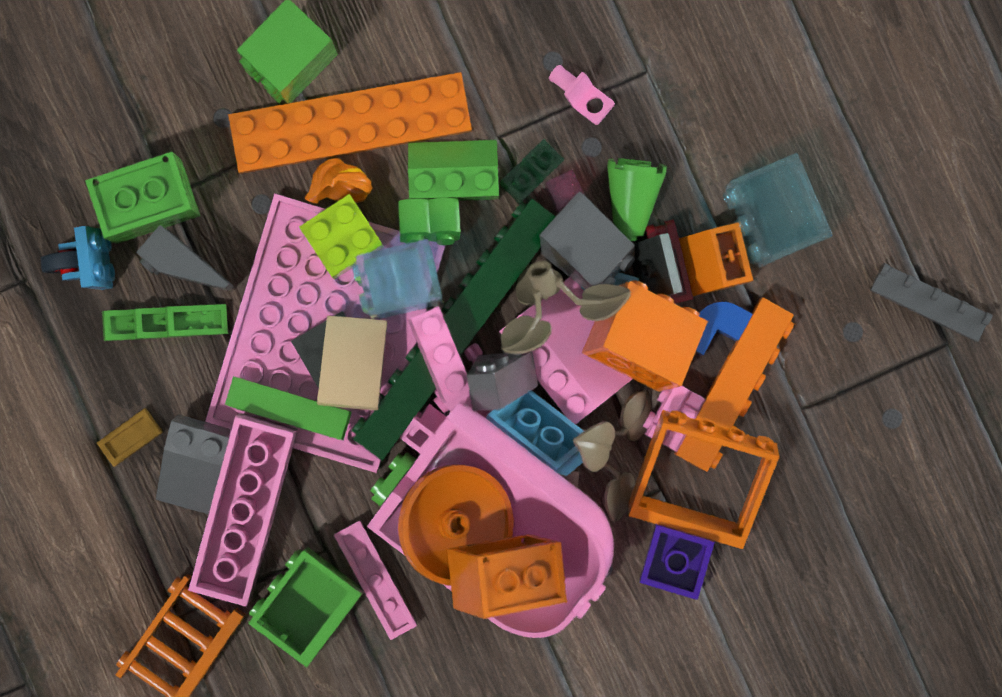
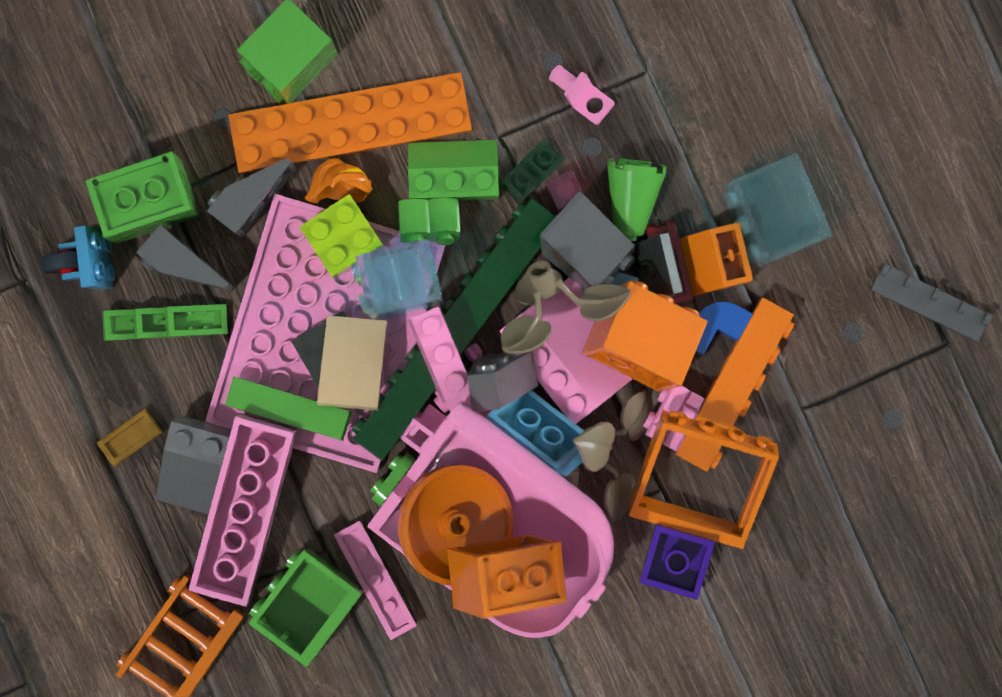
none -> dark grey slope [207,158,297,238]

